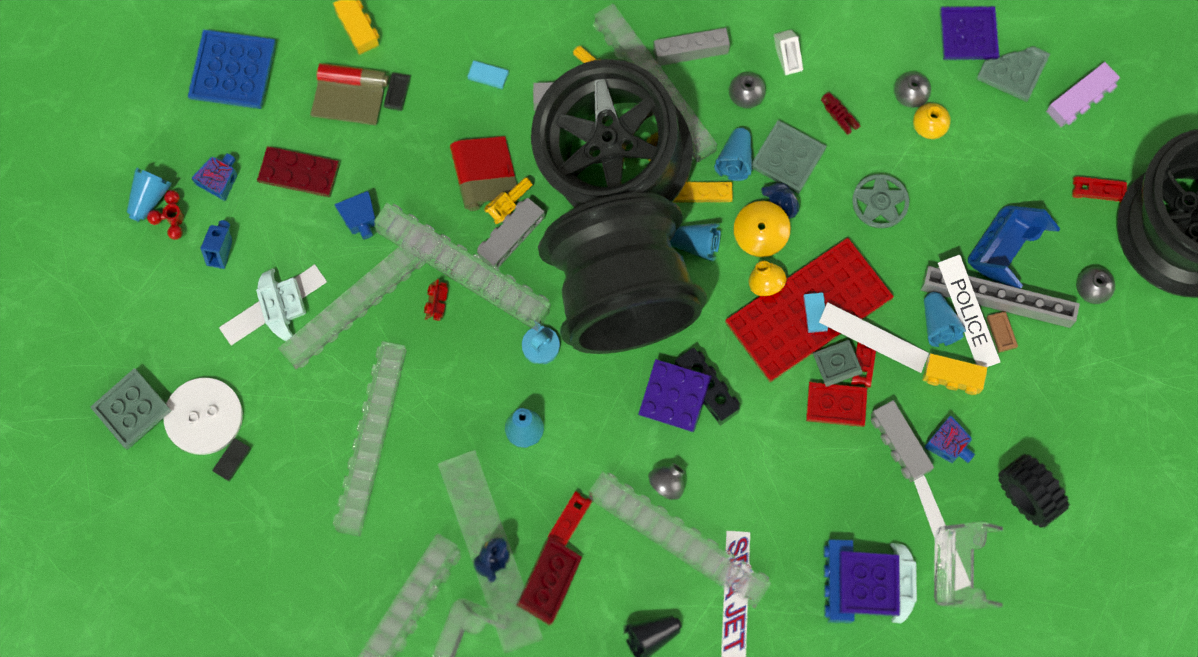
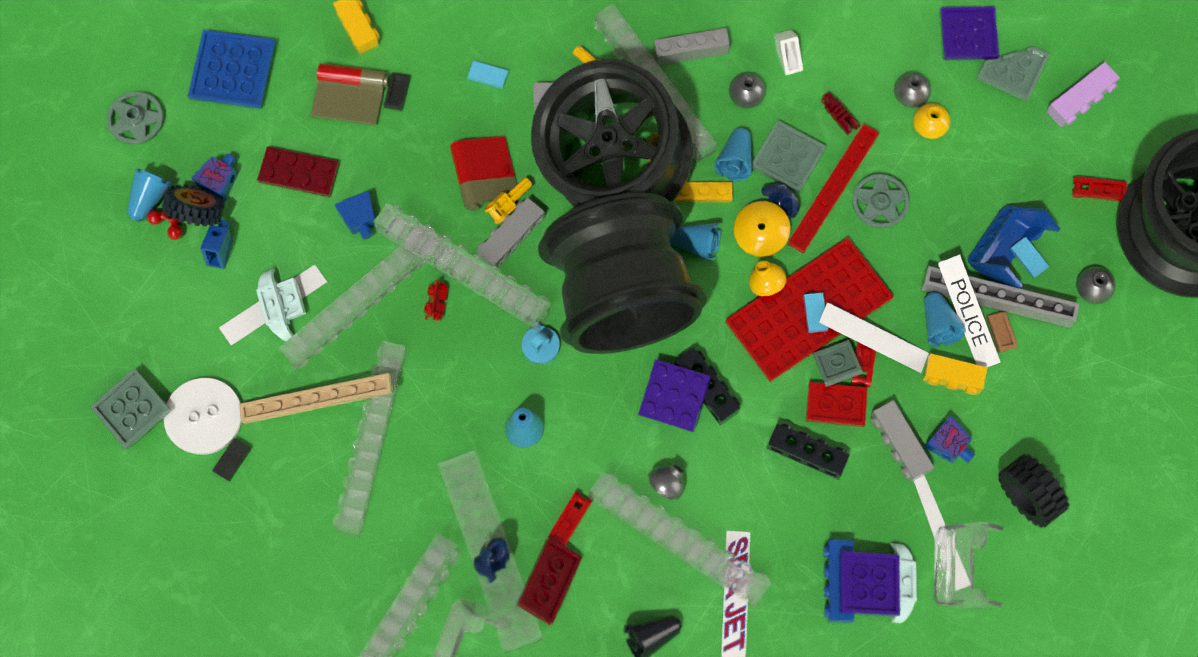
none -> sand green wheel [107,92,163,144]
none -> black wheel [162,185,225,226]
none -> tan plate [239,373,393,424]
none -> black brick [766,423,850,480]
none -> red plate [787,124,880,254]
none -> medium azure tile [1010,237,1049,279]

